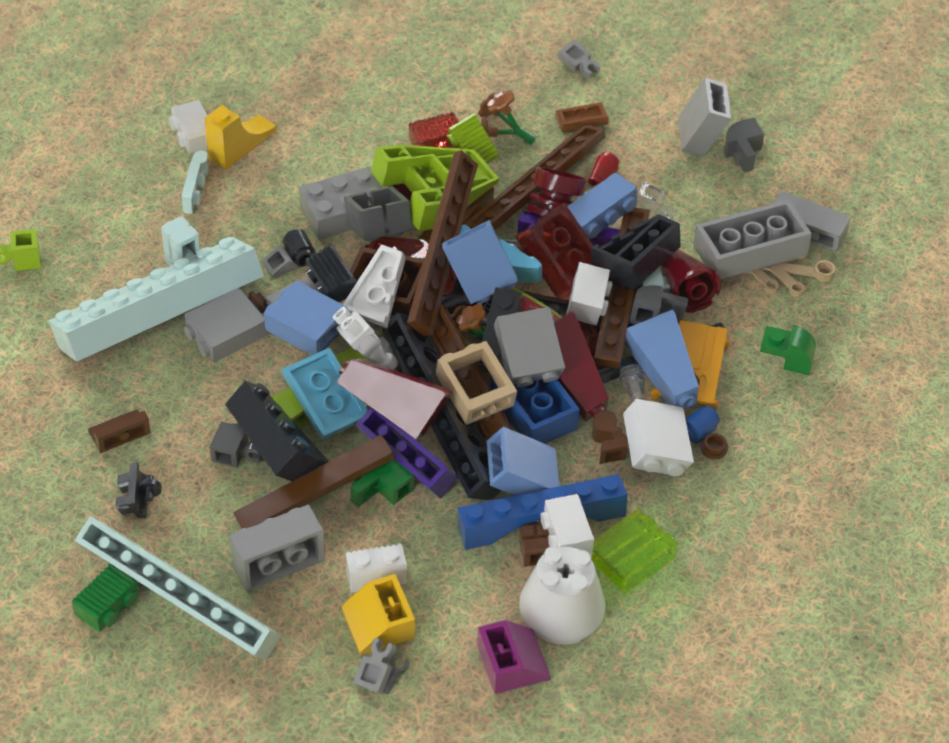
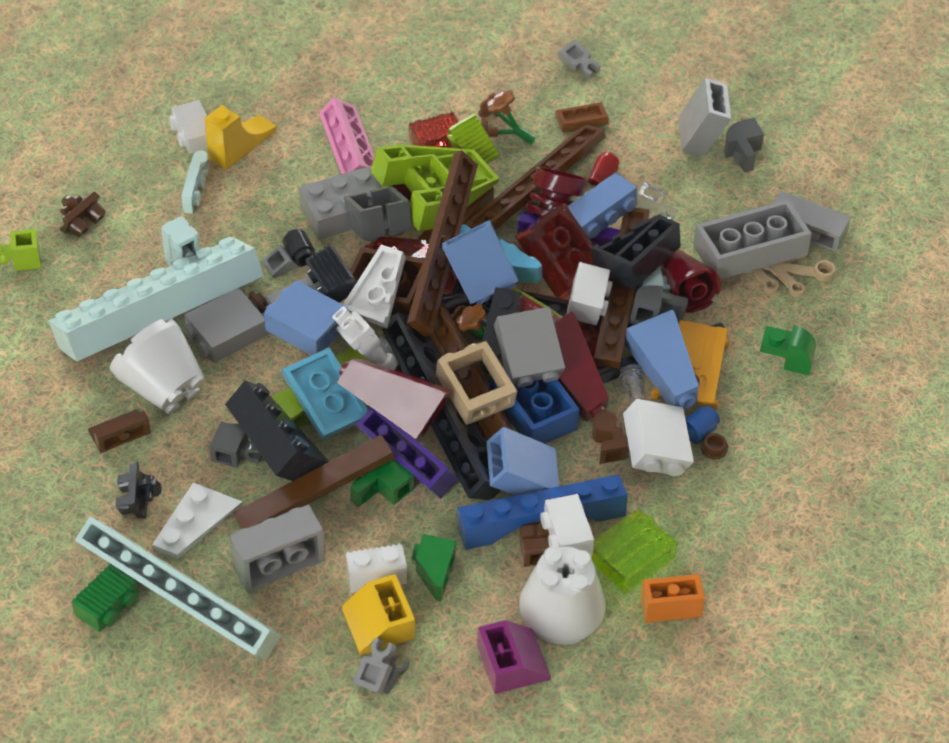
none -> reddish brown hips [60,191,106,238]
none -> white cone [110,318,205,415]
none -> white wing [152,483,243,559]
none -> bright pink fence [319,97,374,174]
none -> green slope [412,534,456,601]
none -> orange brick [640,574,705,623]

